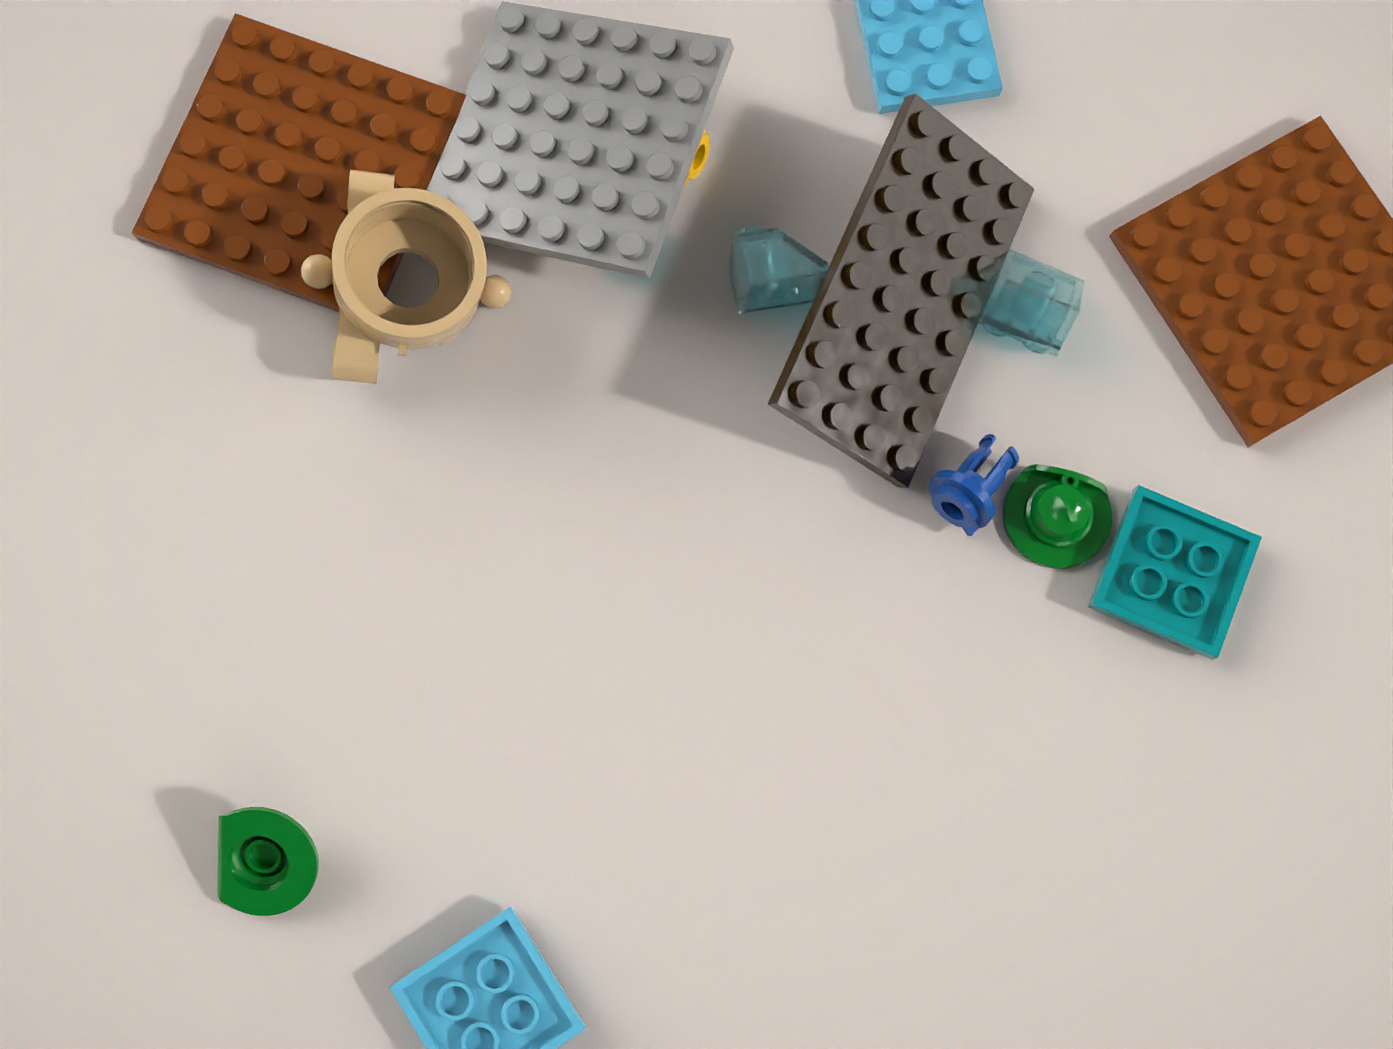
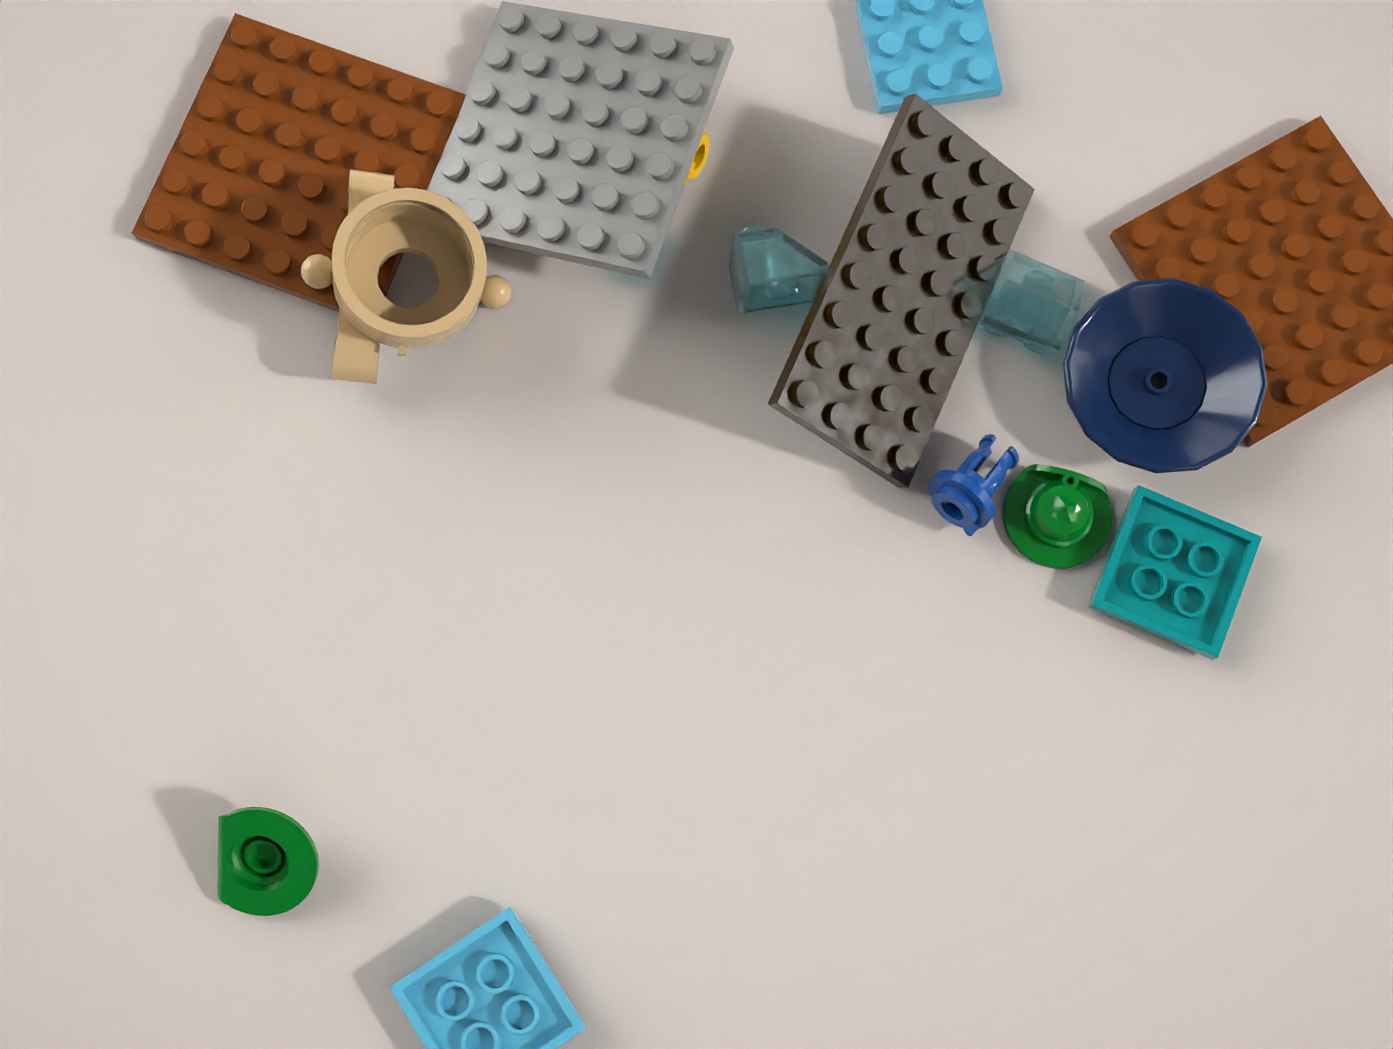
none -> dark blue dish [1063,278,1268,474]

